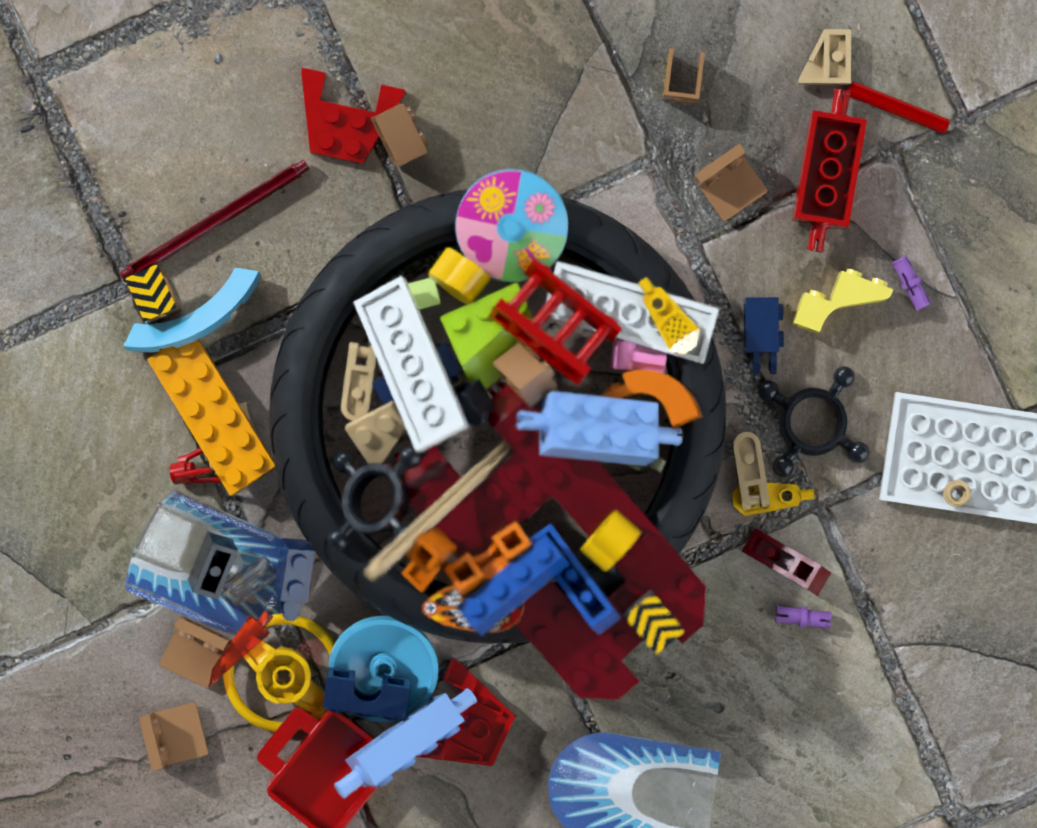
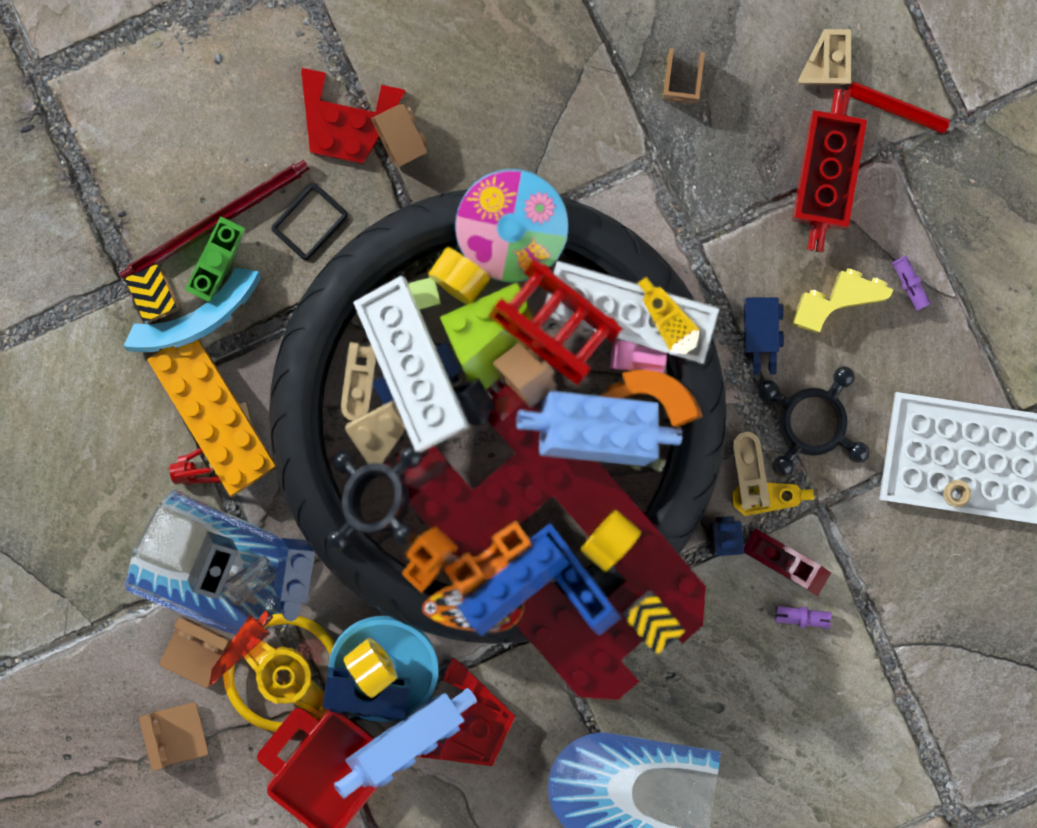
tan piece [365,439,514,580] -> none
medium nougat bracket [693,143,767,222] -> none
none -> bright green slope [185,216,245,302]
none -> black piece [271,183,348,260]
none -> yellow piece [344,637,398,698]
none -> dark blue hinge [710,516,744,557]

